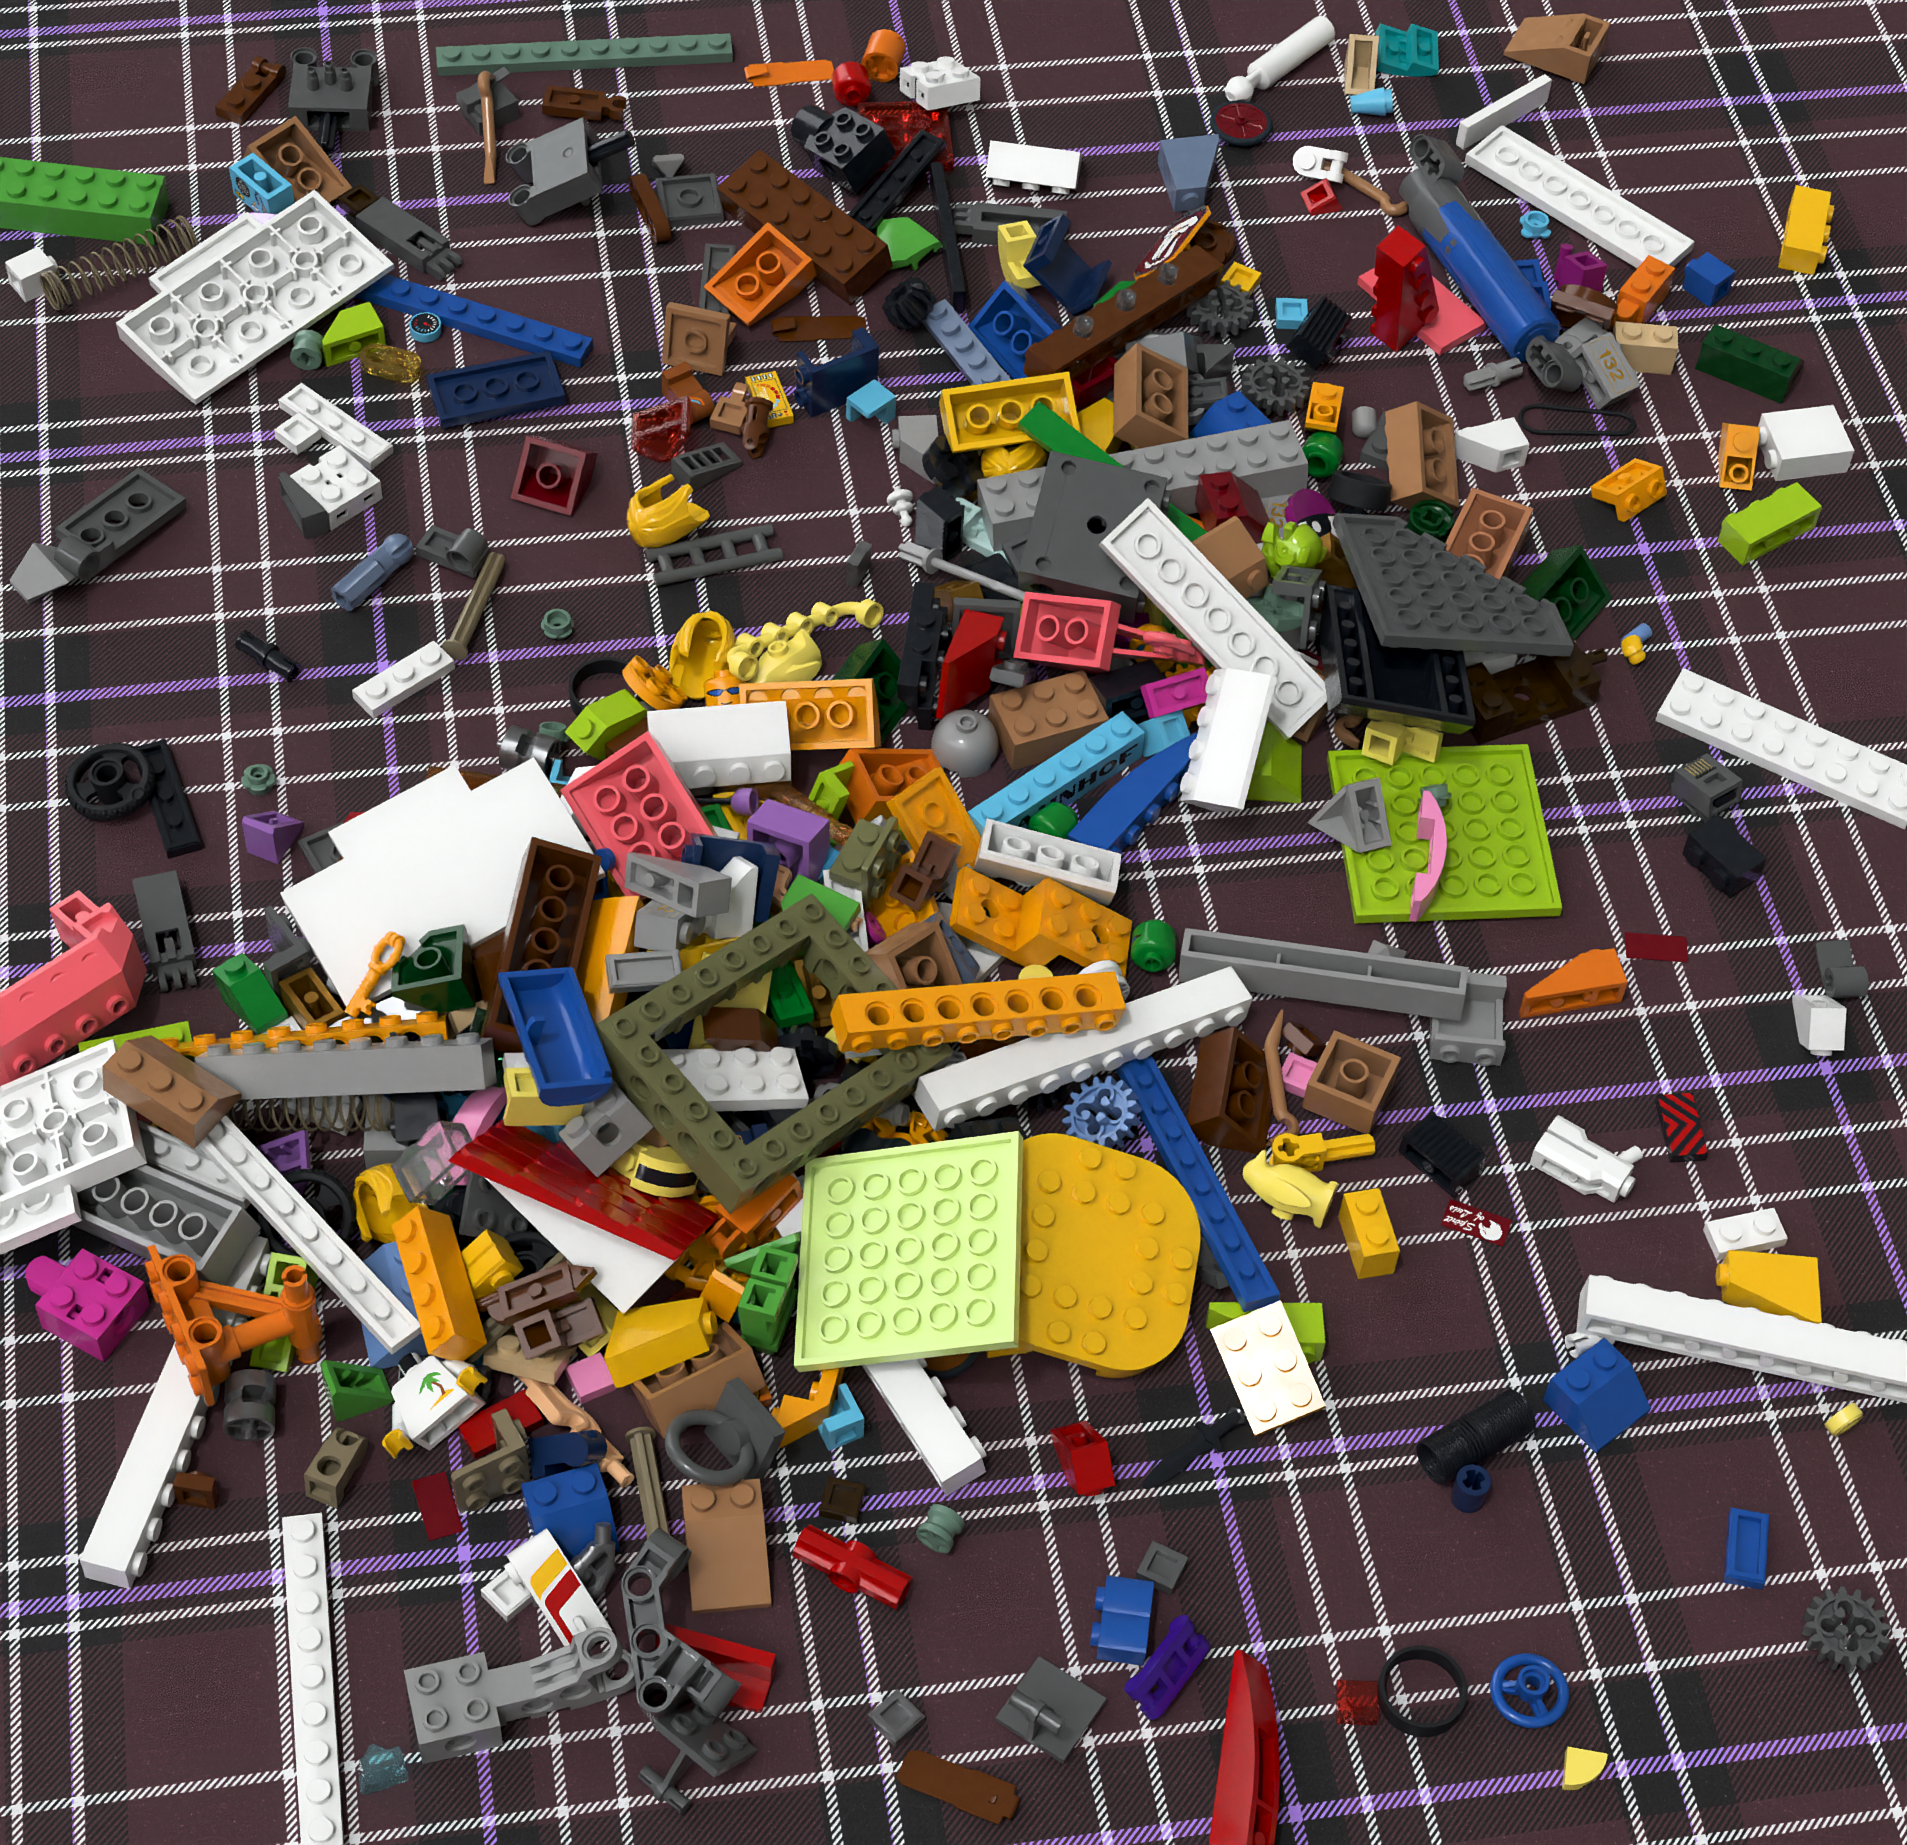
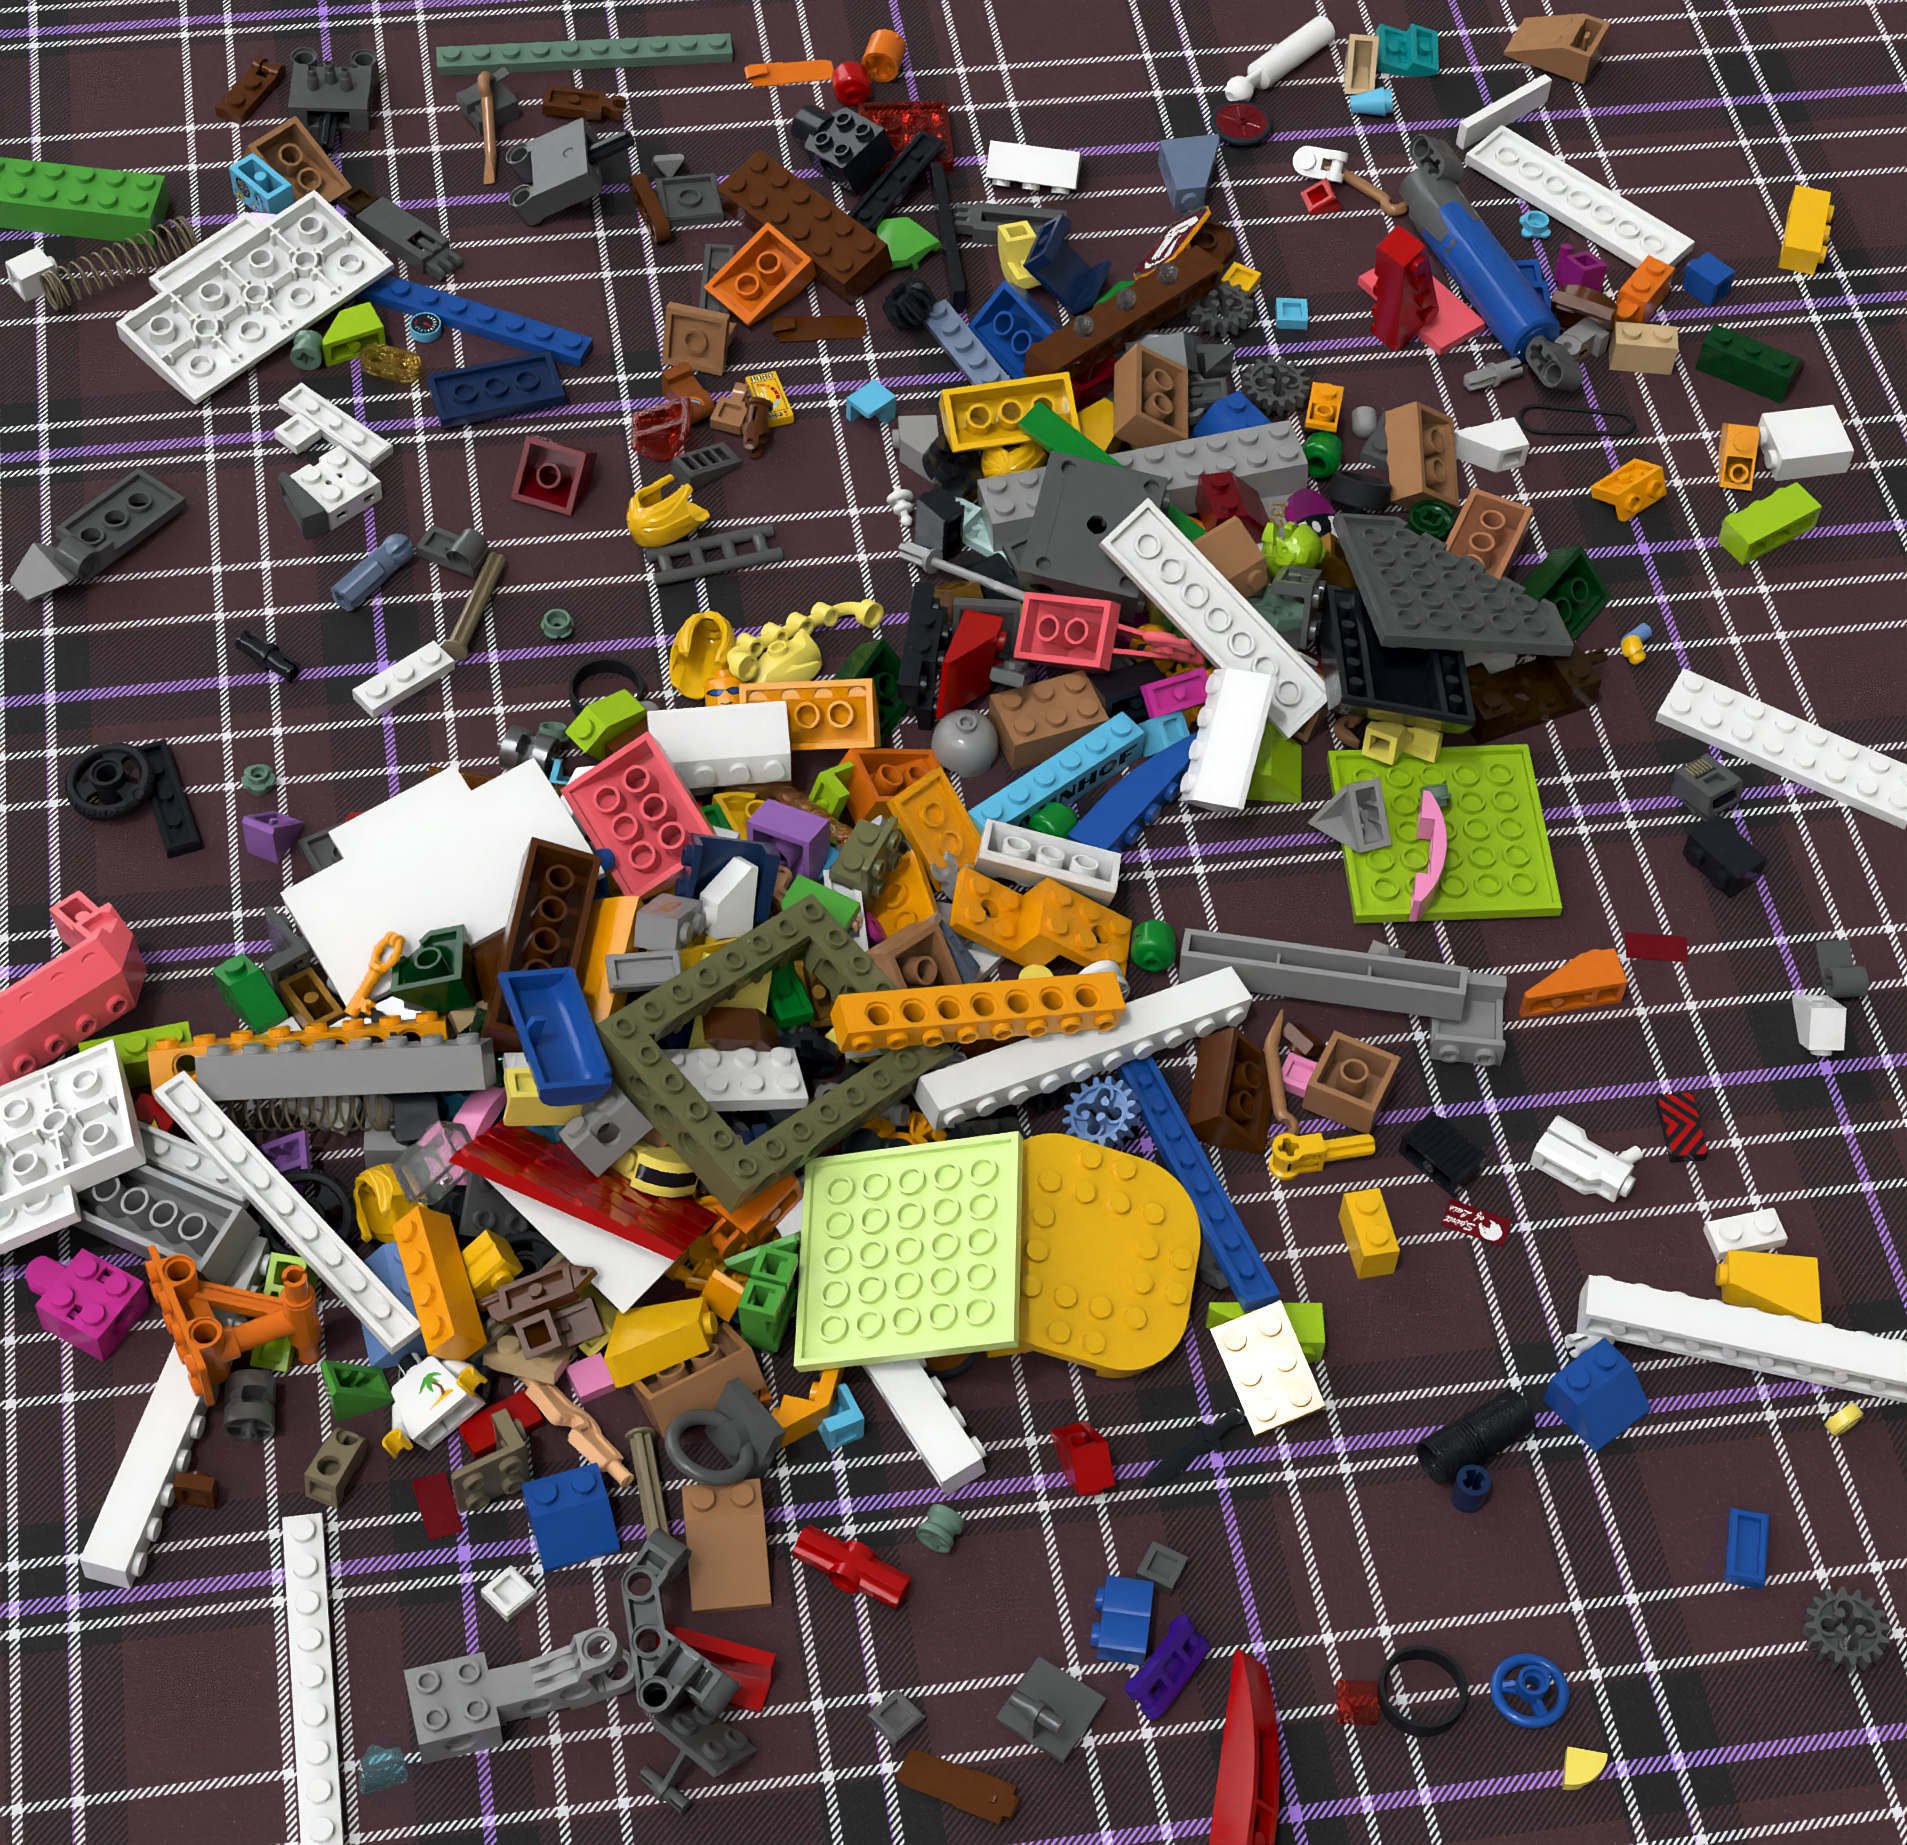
medium nougat slope [102,1035,242,1149] -> none
dark grey hinge [132,870,198,993] -> none
white door [504,1528,612,1647] -> none
dark blue leg [528,1430,607,1478] -> none
flat silver piece [532,1522,616,1607] -> none
light orange tile [622,655,687,710] -> none
light grey slope [624,852,732,918] -> none
medium lavender hinge [695,788,759,816] -> none
dark blue panel [794,327,879,417] -> none
dark brown tile [819,1476,866,1525] -> none
flat silver tile [846,540,872,588] -> none
reddish brown slope [888,831,962,911] -> none
white piece [900,56,980,110] -> none
light yellow animal [1242,1150,1338,1228] -> none
black brick [1286,296,1352,369] -> none
light grey brick [1570,331,1641,410] -> none

